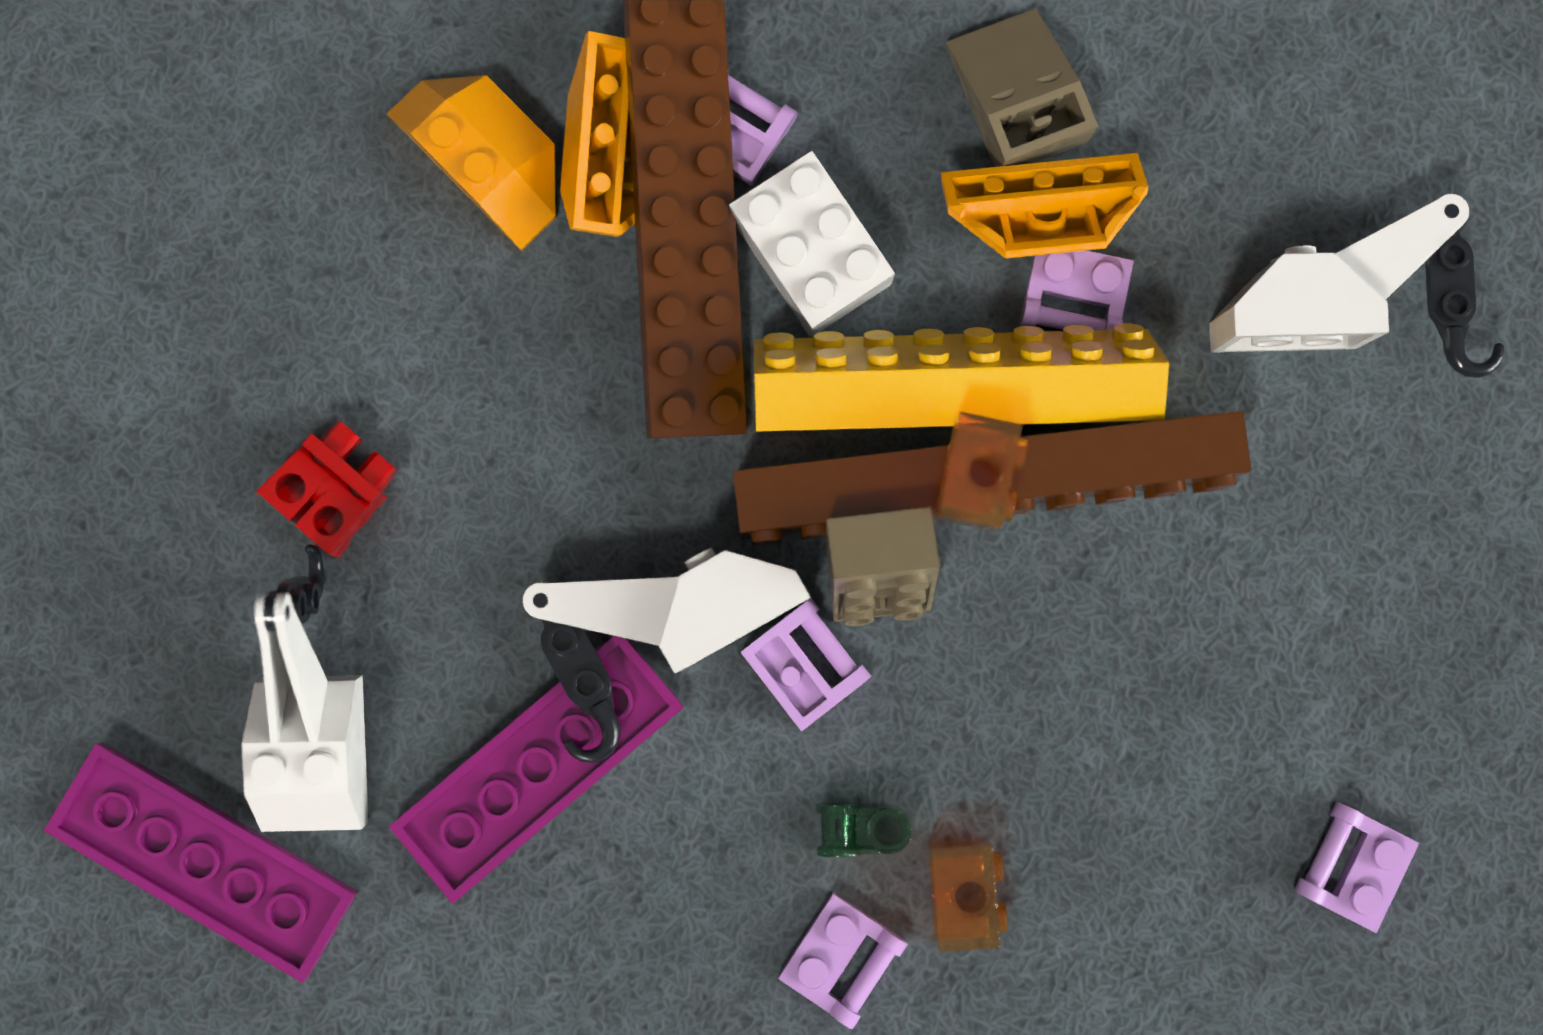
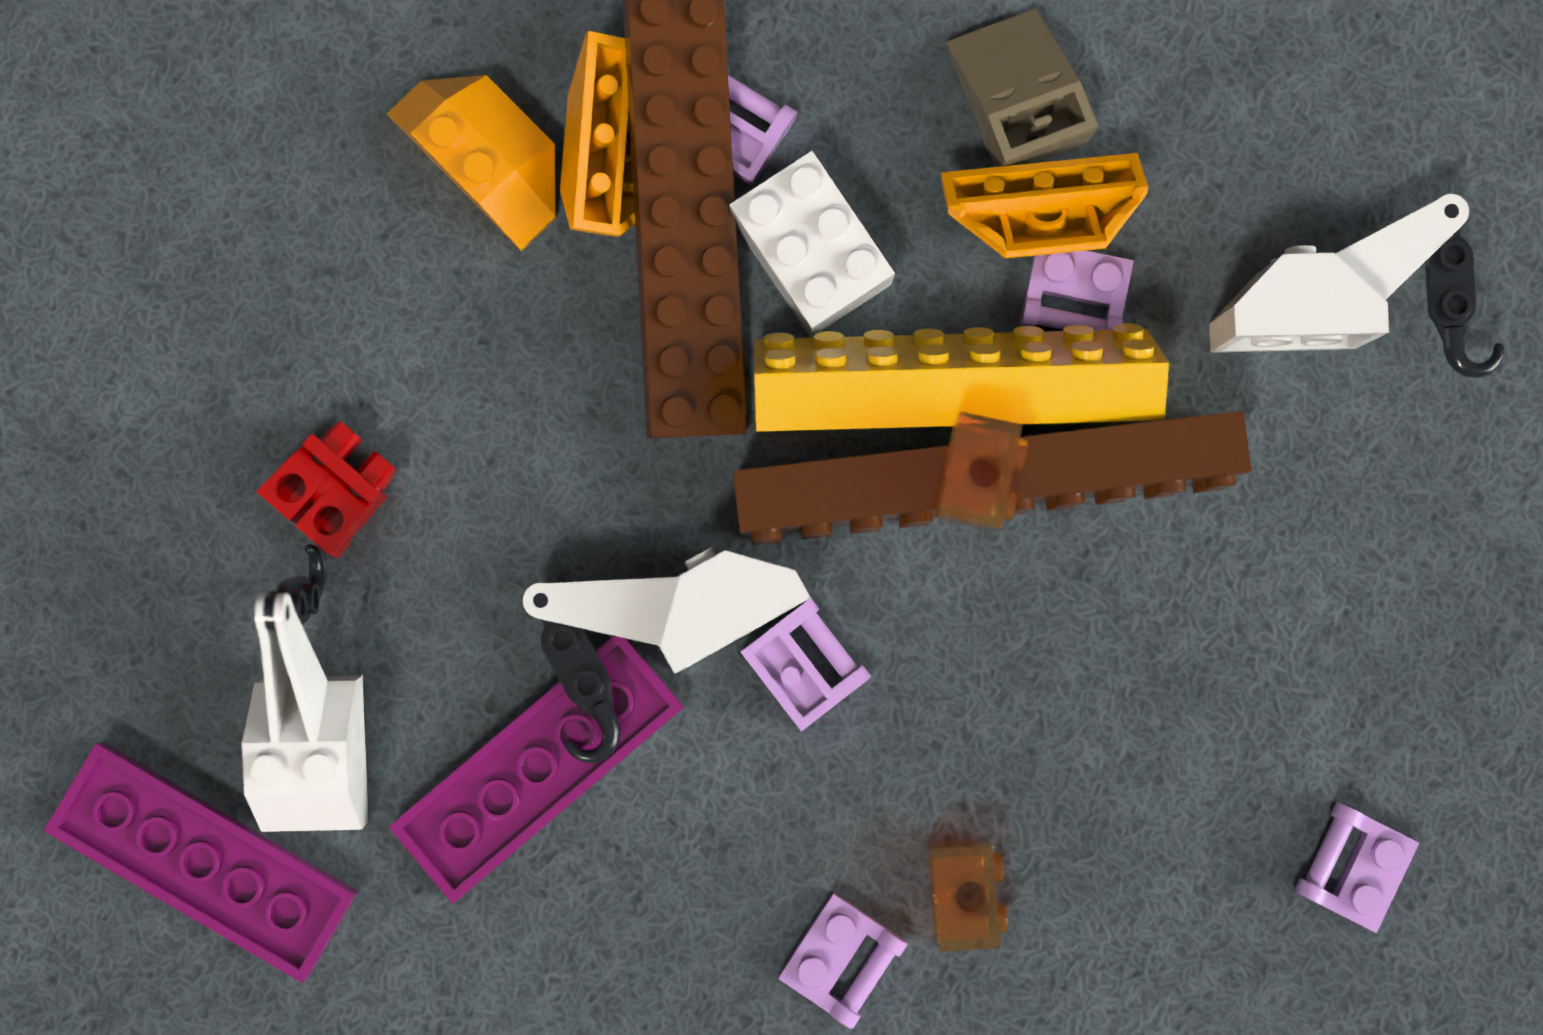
clear green piece [816,802,912,857] -> none
dark tan slope [826,507,940,626] -> none

